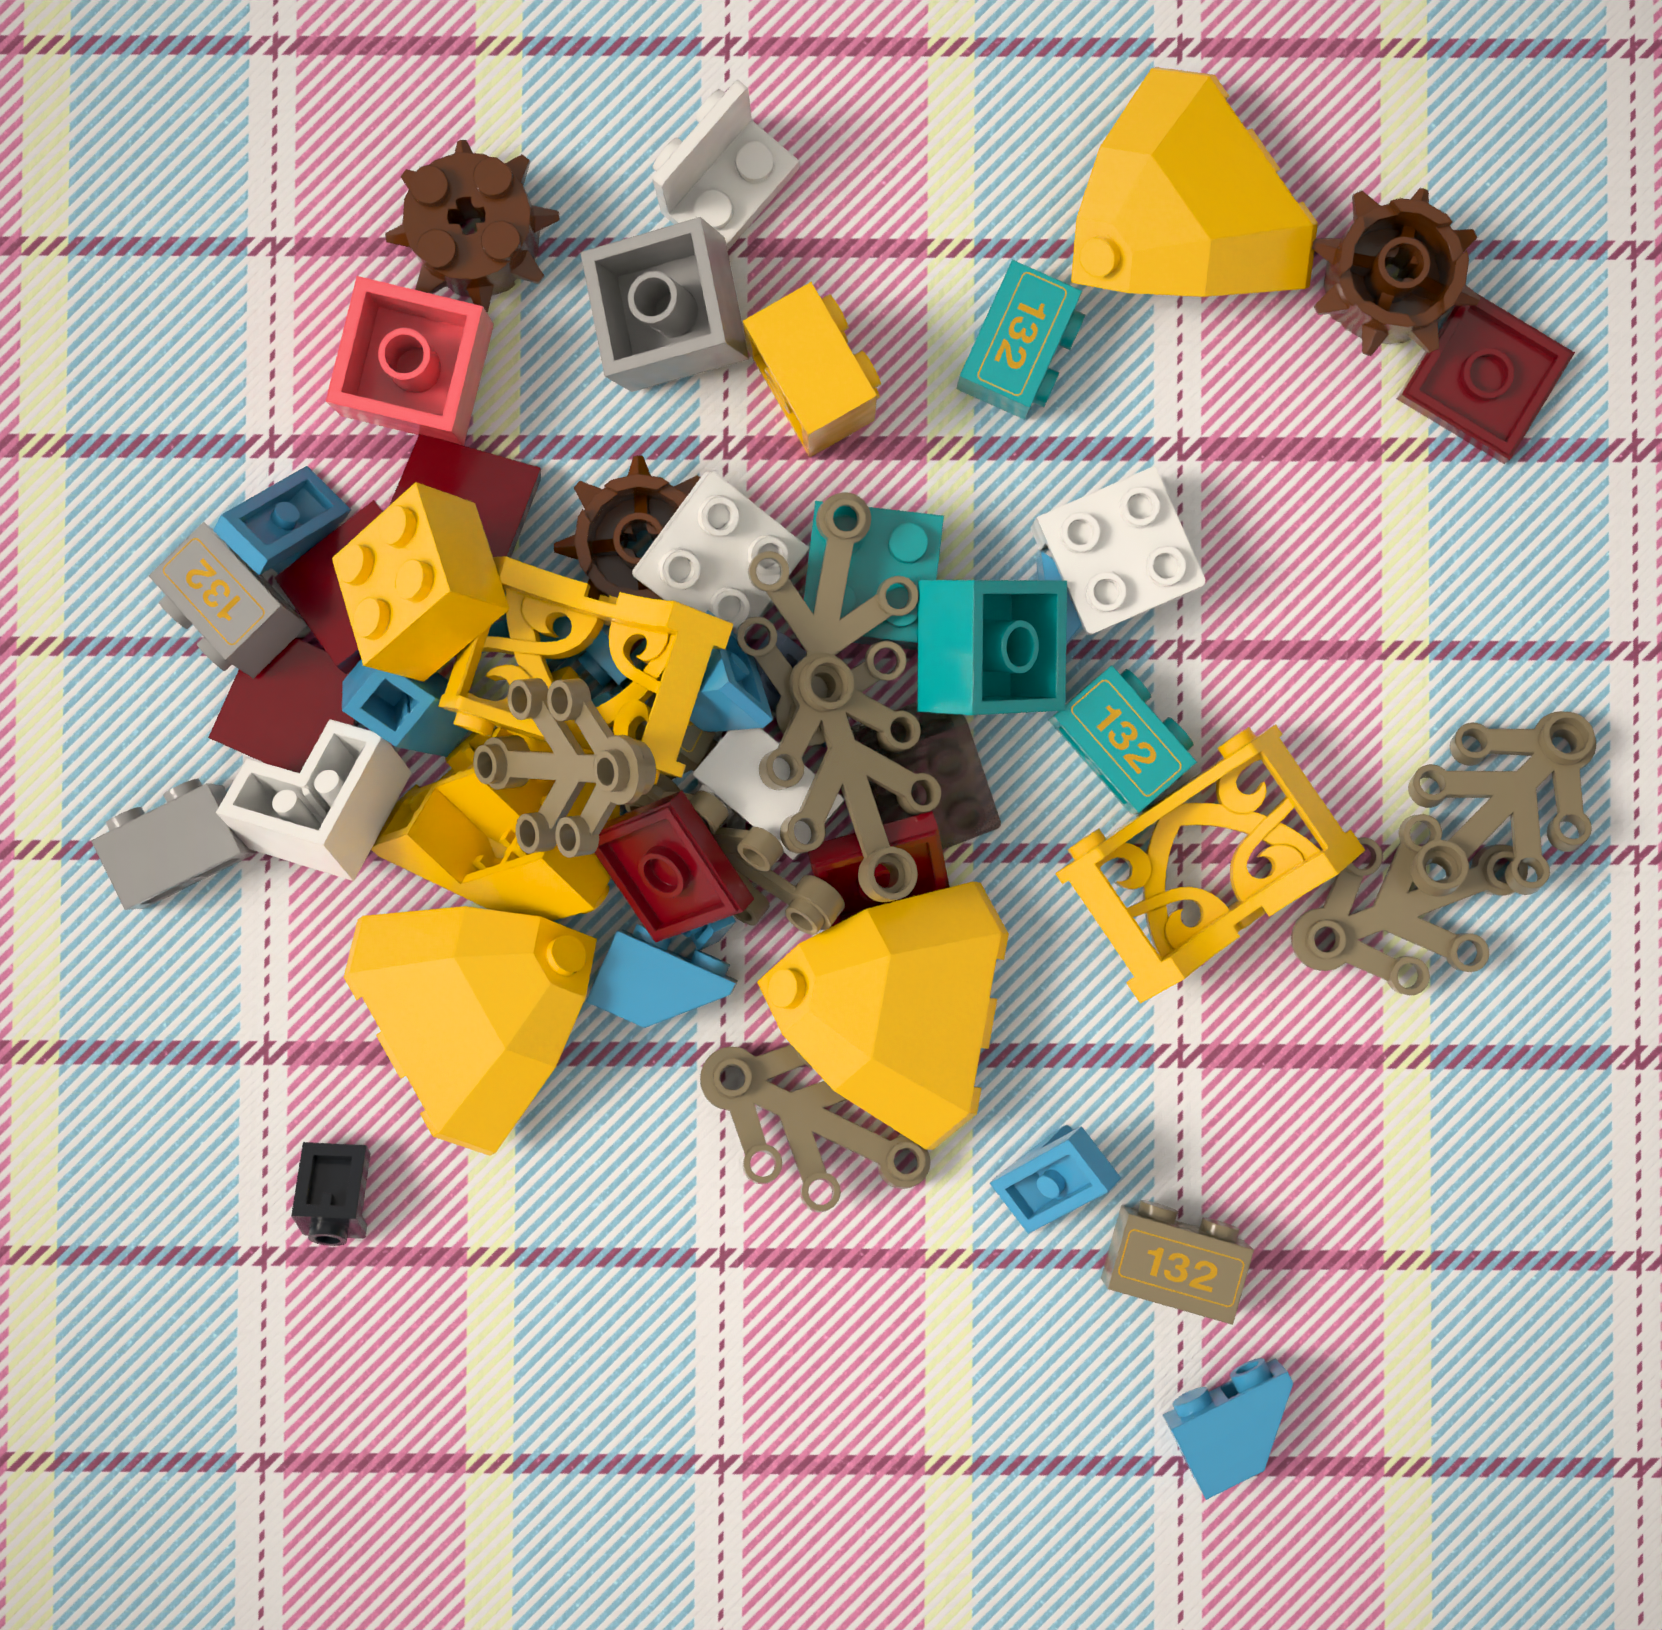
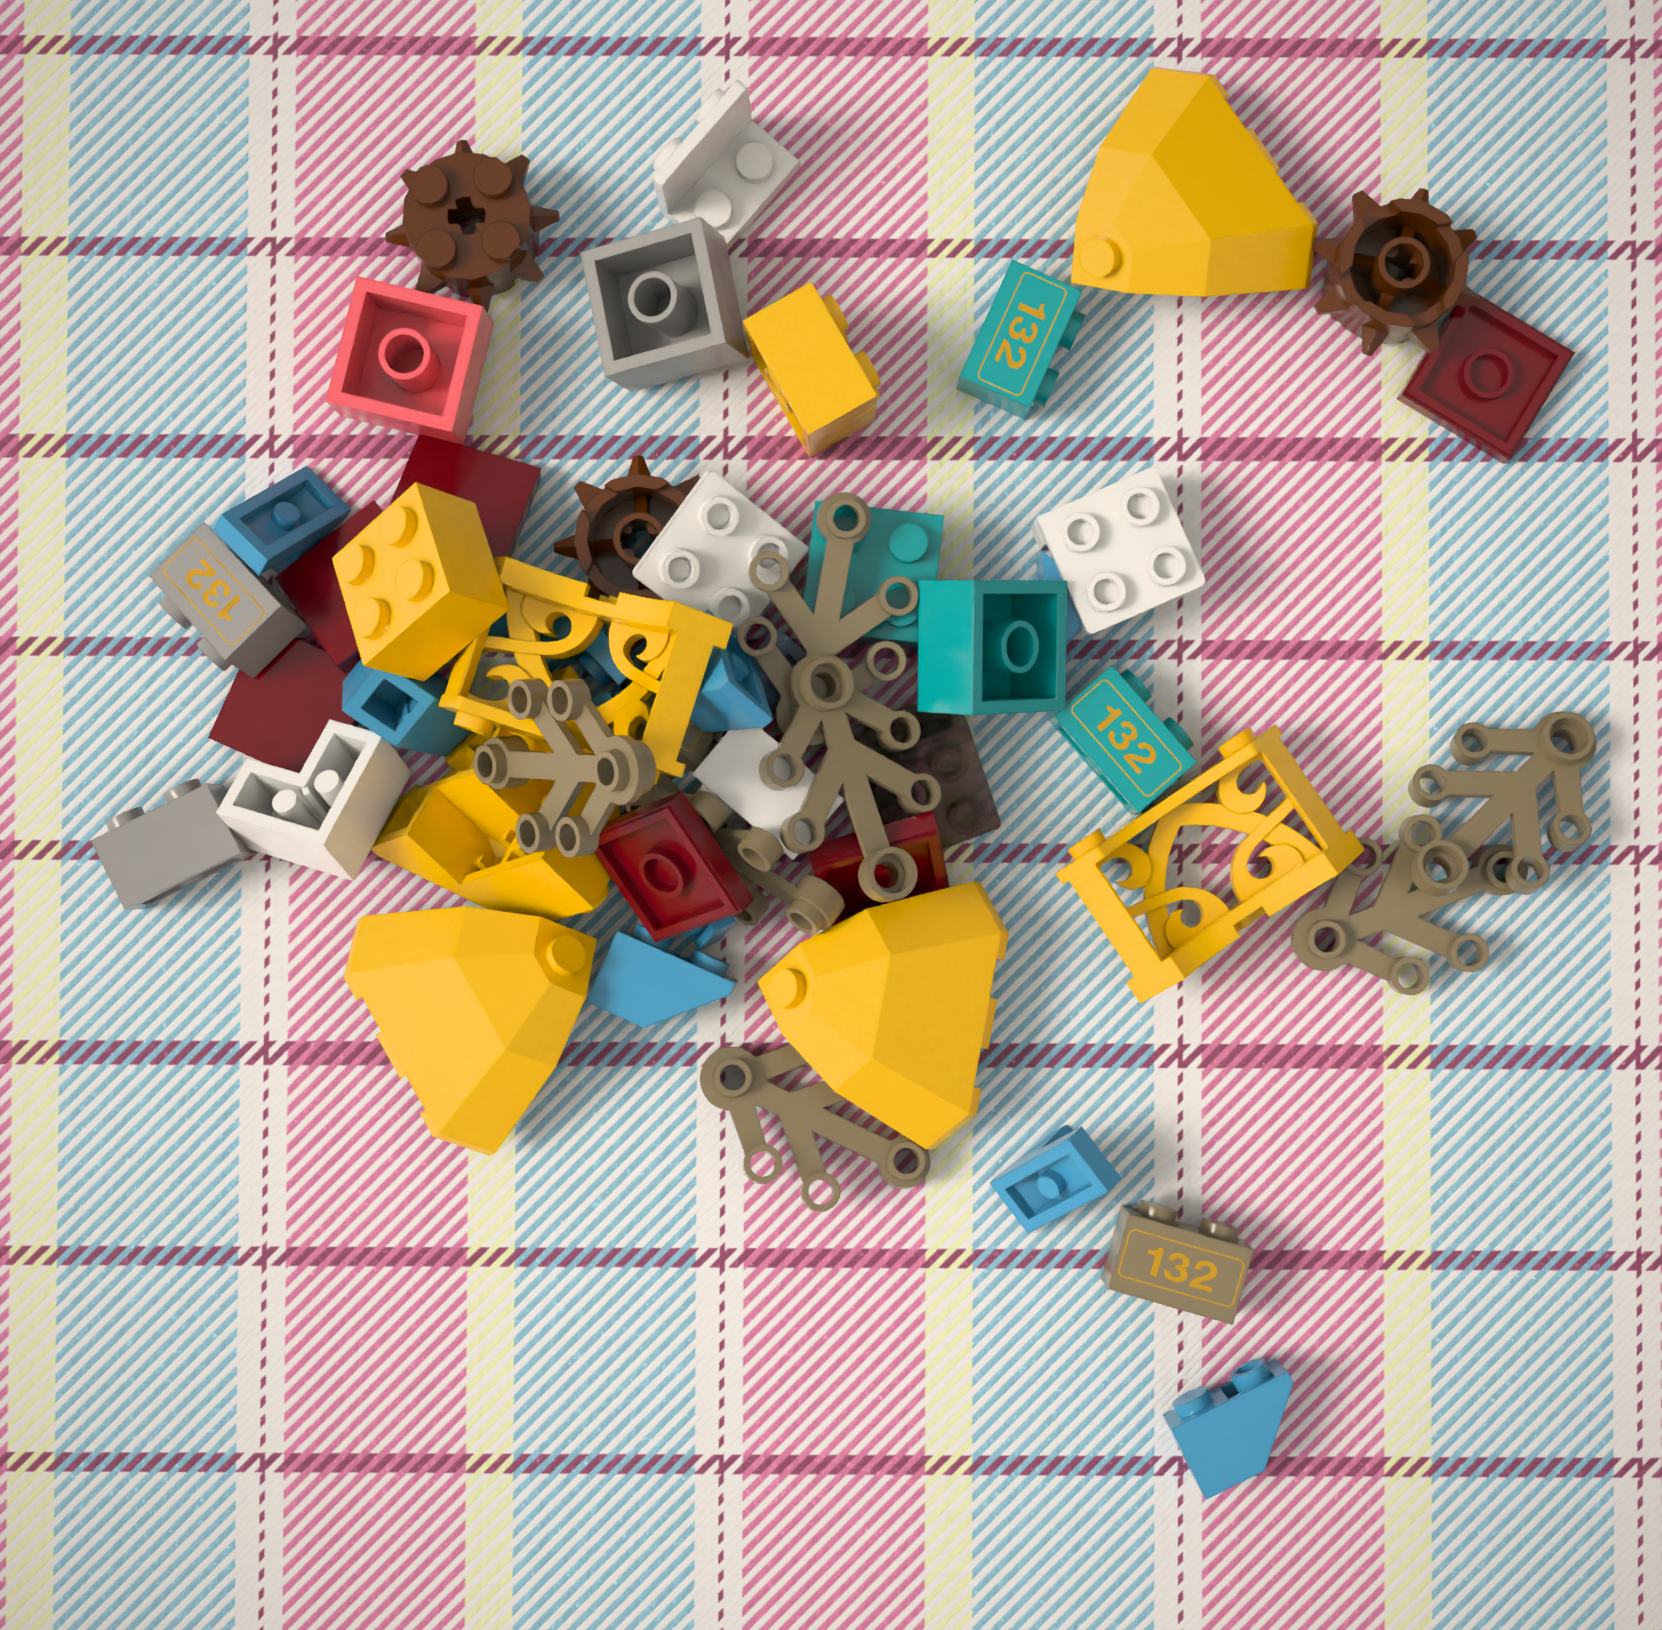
black bracket [291,1142,371,1246] -> none

